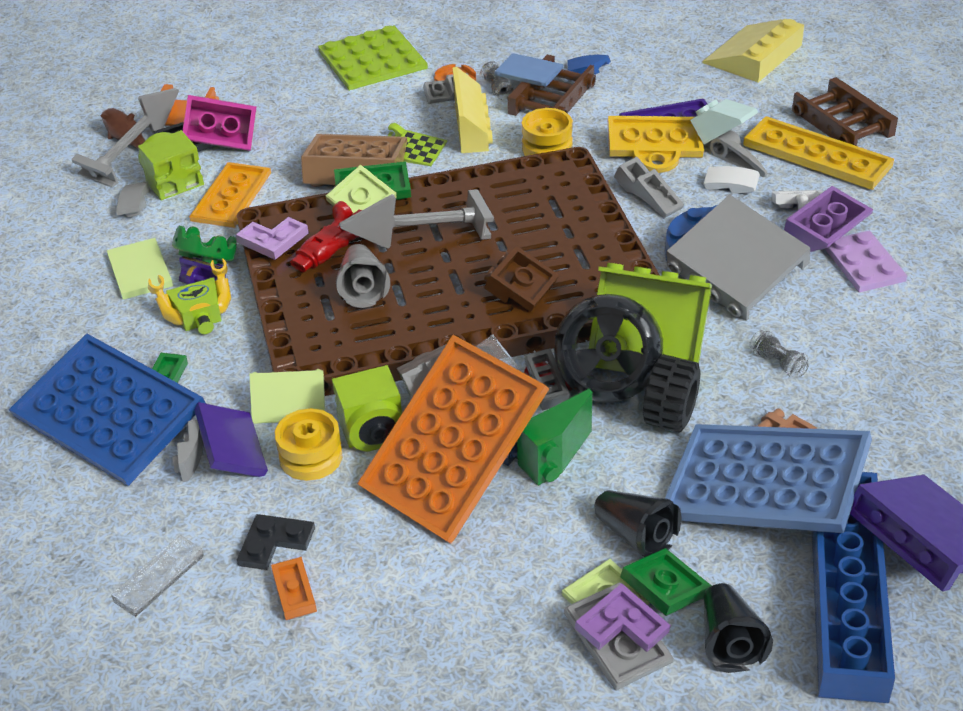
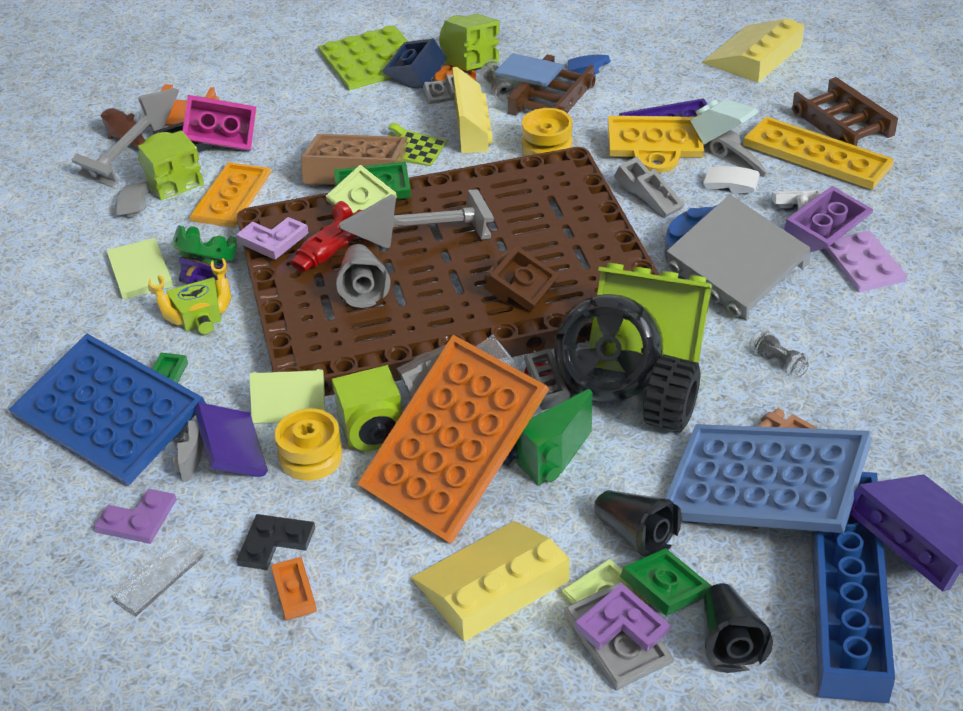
none -> medium lavender plate [94,489,177,544]
none -> dark blue slope [382,38,447,88]
none -> light yellow slope [411,521,570,642]
none -> lime piece [439,13,500,71]

